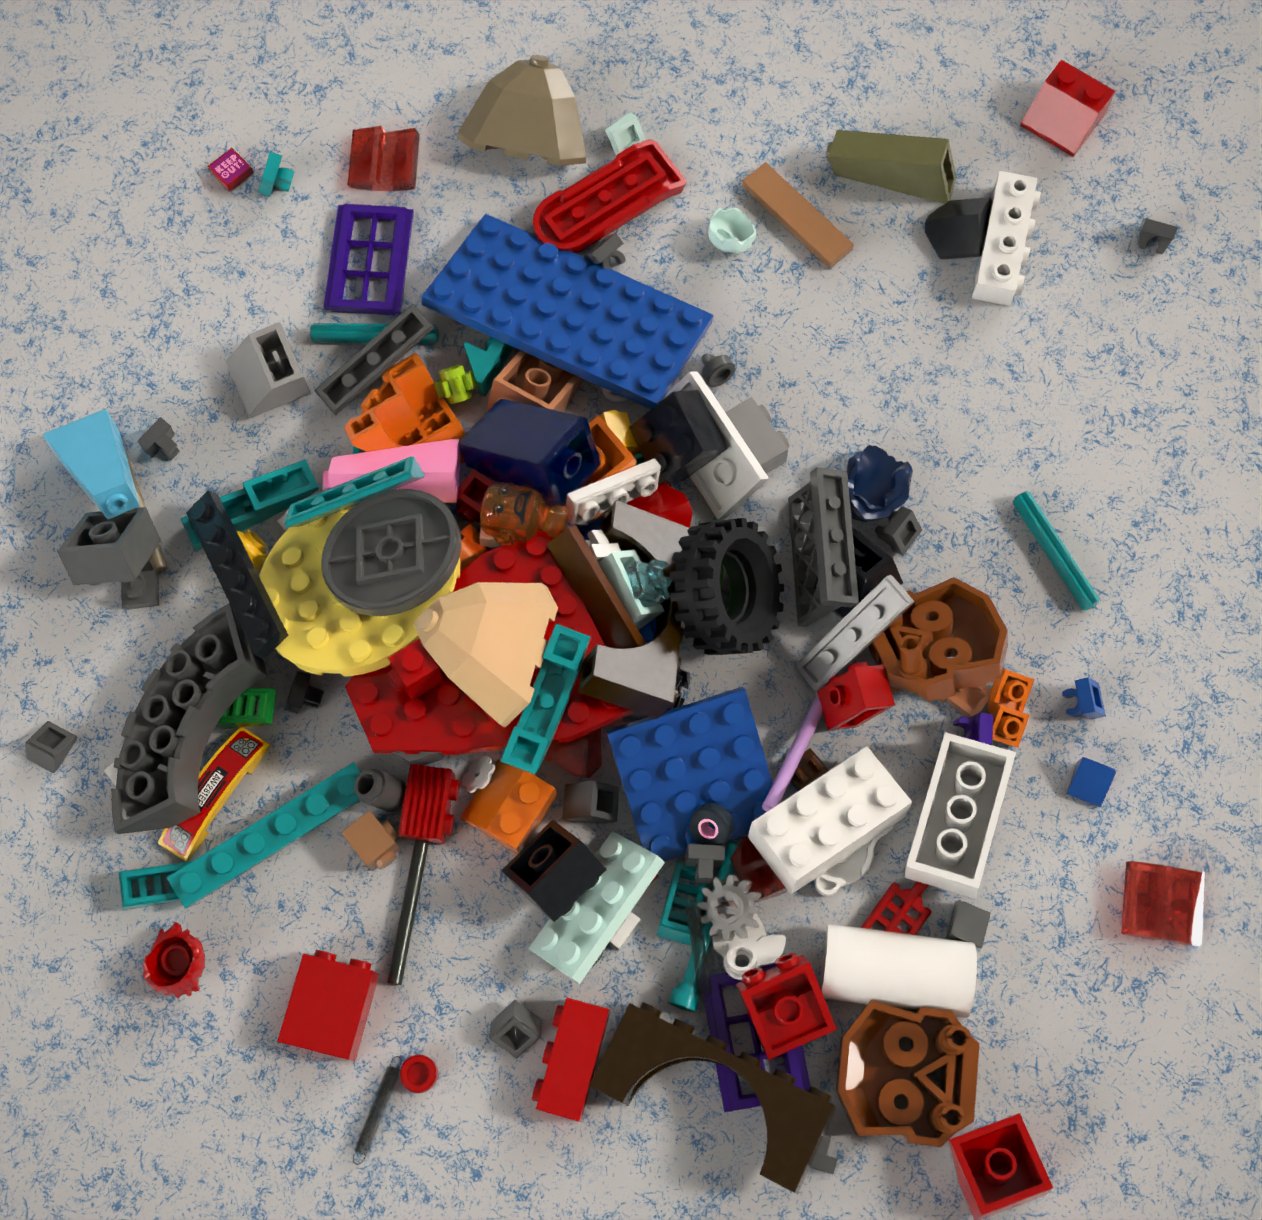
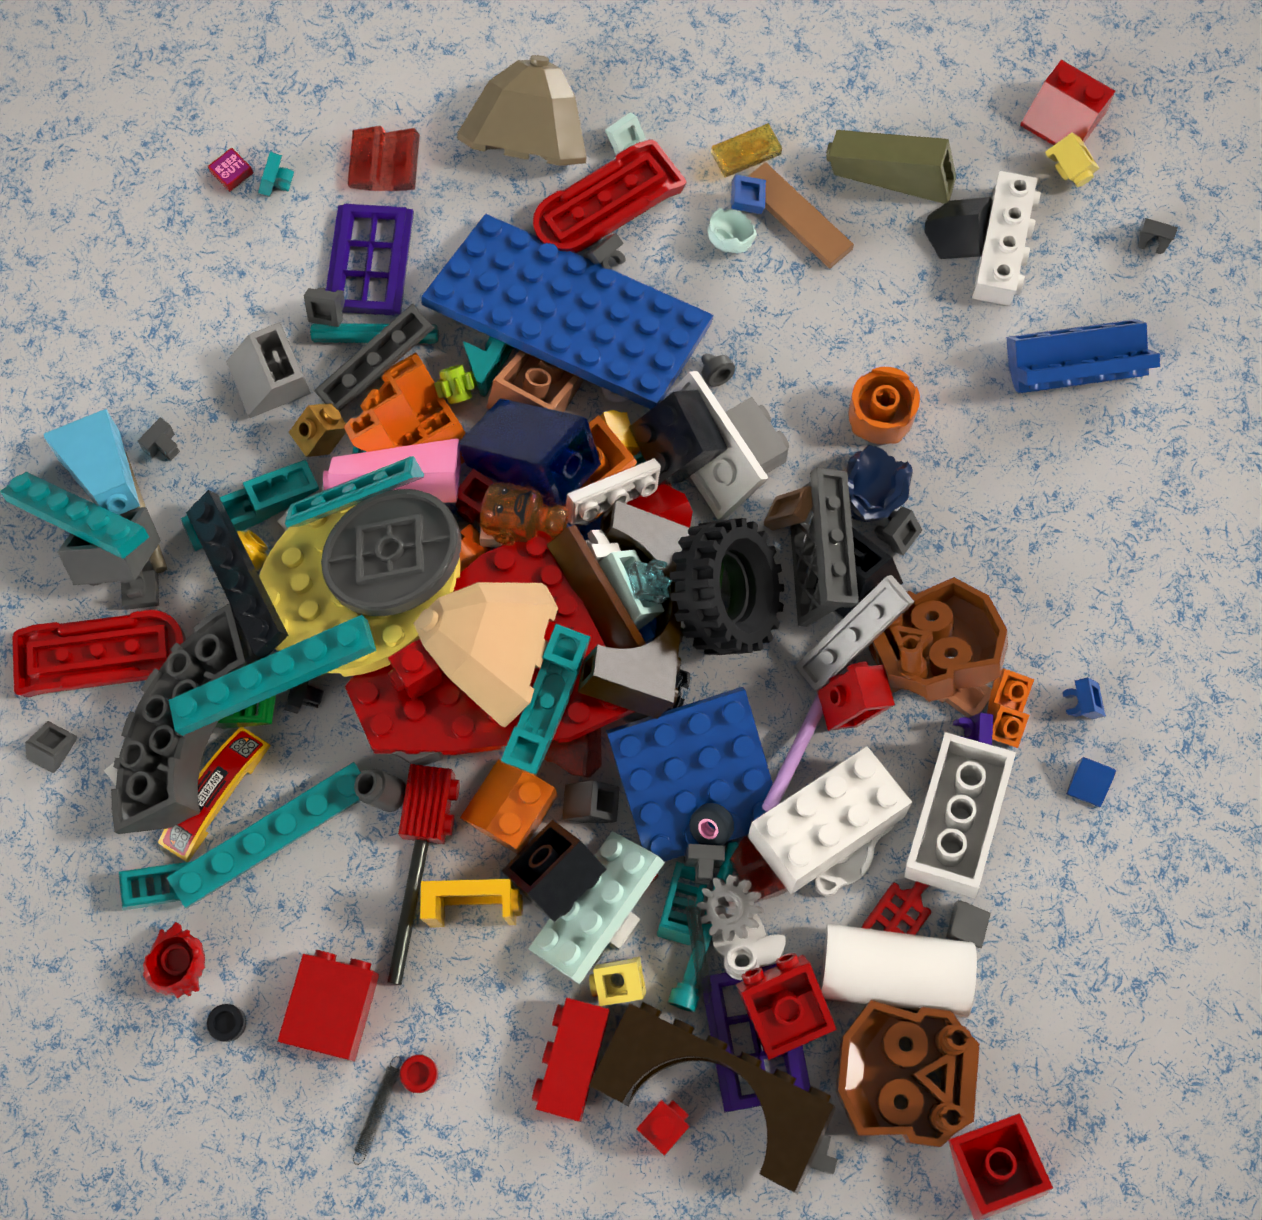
medium nougat brick [341,810,401,871] -> none
white plant [462,756,495,793] -> none
dark grey slope [489,1000,542,1059] -> none
reddish brown tile [790,748,829,791] -> none
teal axle [1013,491,1099,611] -> none
clear red slope [1121,861,1204,946] -> none
none -> teal plate [0,472,149,559]
none -> red piece [12,610,186,698]
none -> teal plate [169,615,376,736]
none -> black tile [207,1004,246,1042]
none -> pearl gold brick [289,403,346,457]
none -> dark grey tile [303,287,345,327]
none -> yellow panel [420,879,523,928]
none -> light yellow brick [589,956,647,1006]
none -> red brick [636,1100,690,1156]
none -> clear yellow plate [711,123,782,178]
none -> blue tile [731,174,766,214]
none -> medium nougat tile [763,486,813,531]
none -> orange brick [848,366,920,444]
none -> blue brick [1006,319,1160,394]
none -> light yellow brick [1045,133,1100,187]

